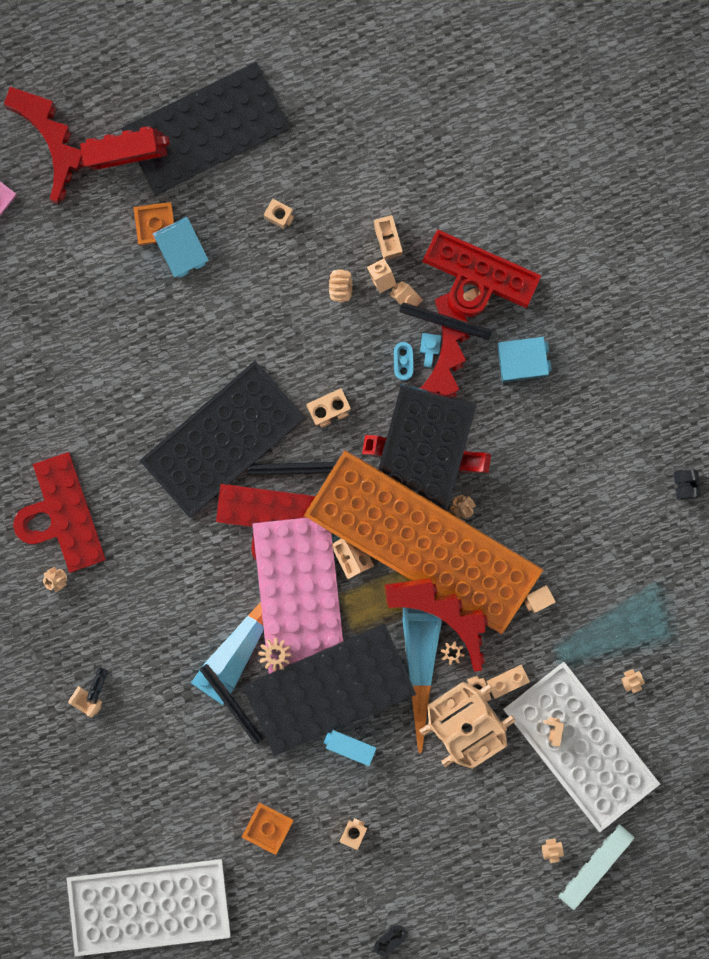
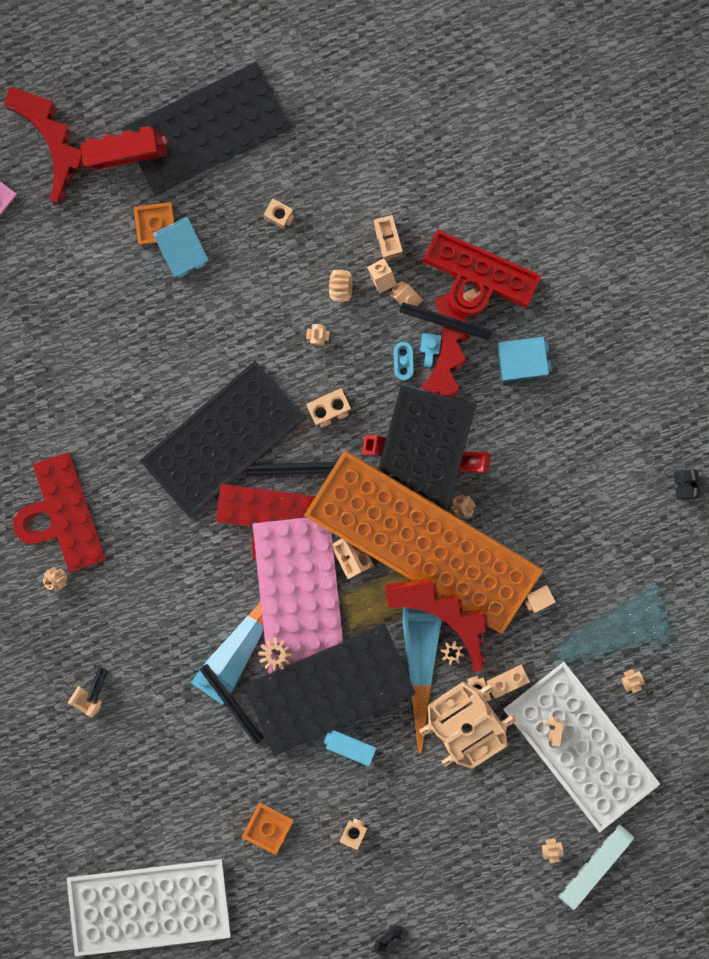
none -> light nougat gear [306,324,330,346]

